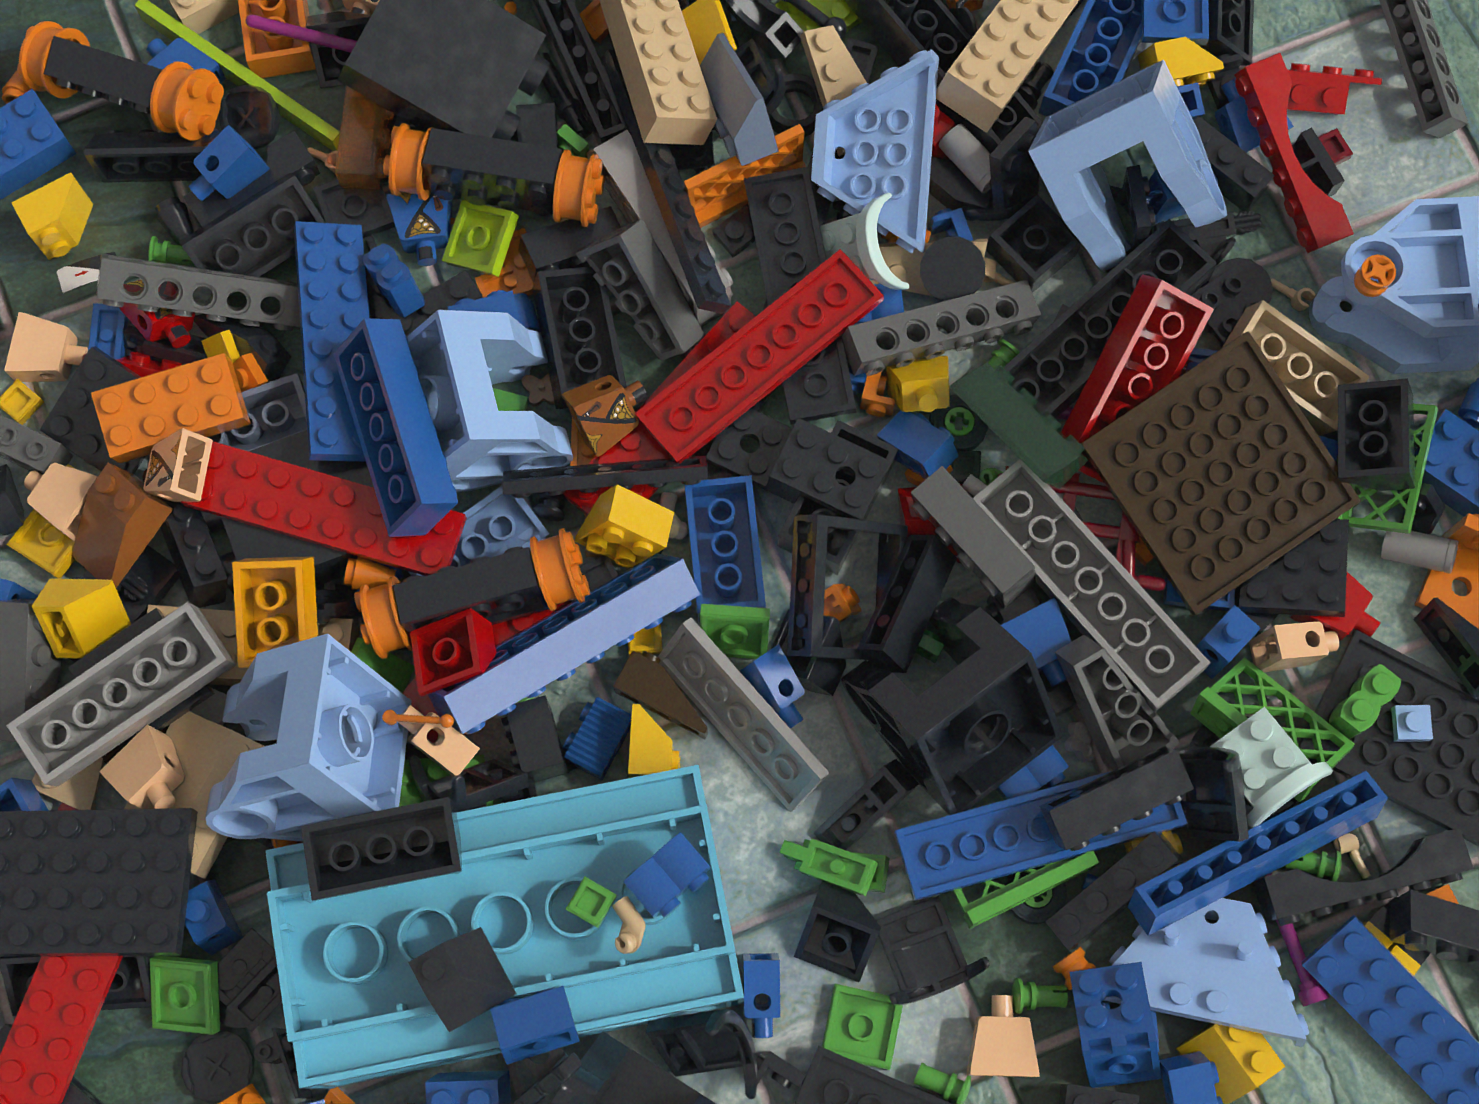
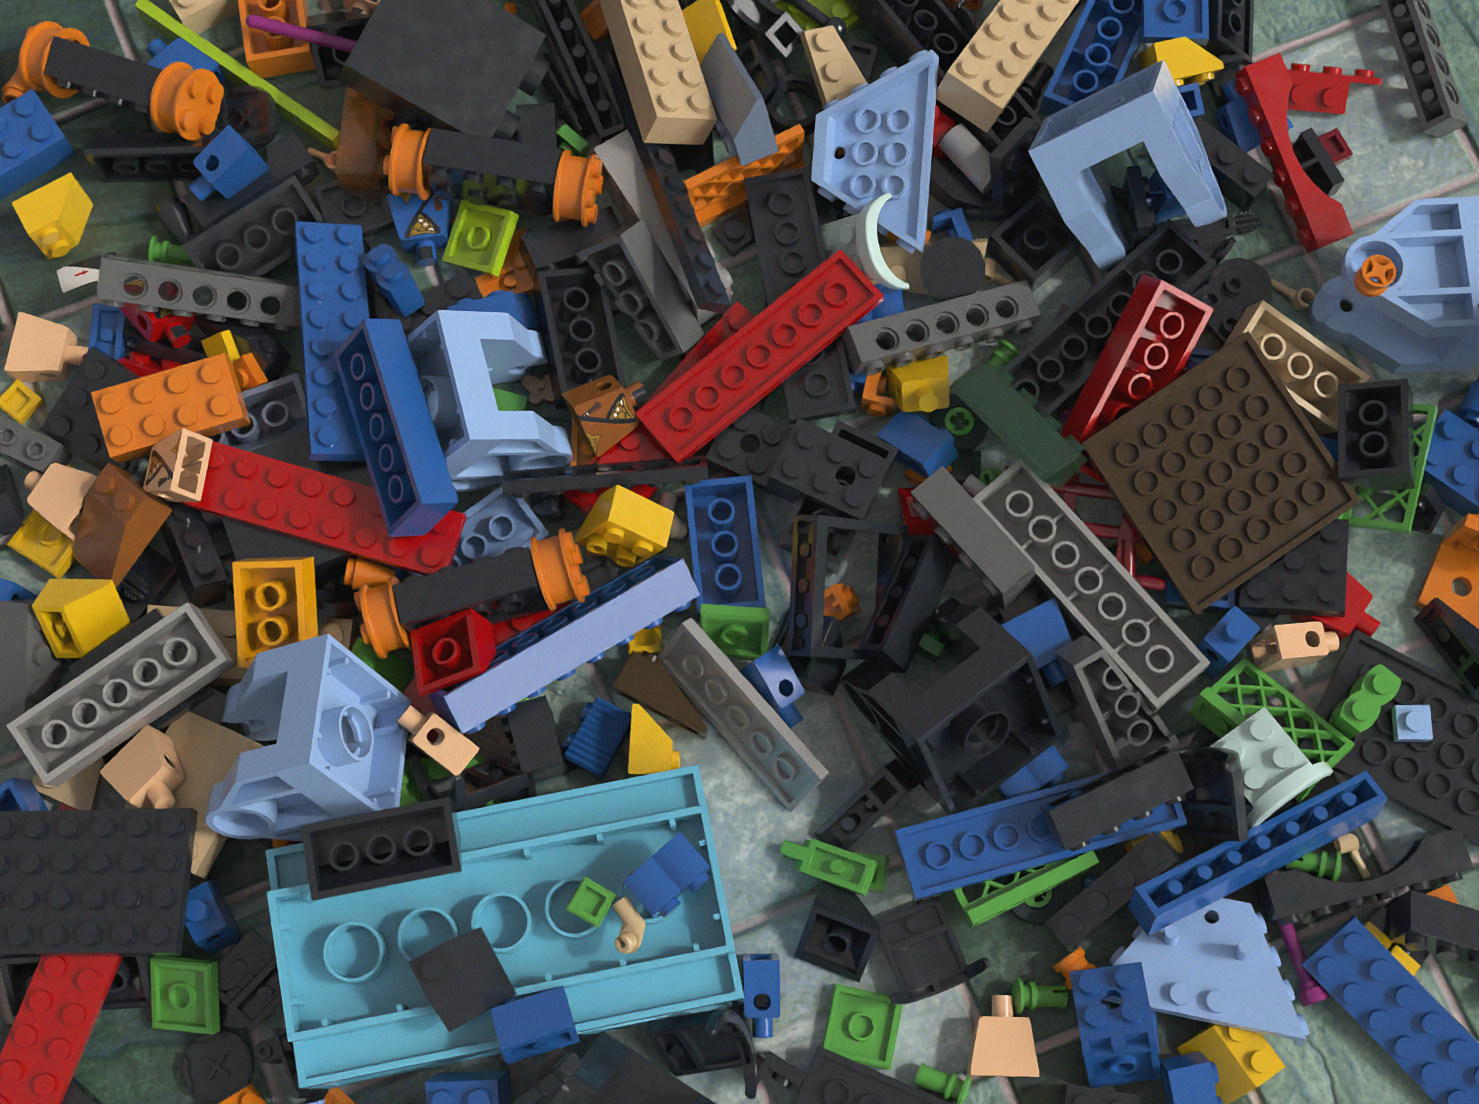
orange hinge [382,709,454,728] -> none
light grey pin [1381,531,1458,574] -> none

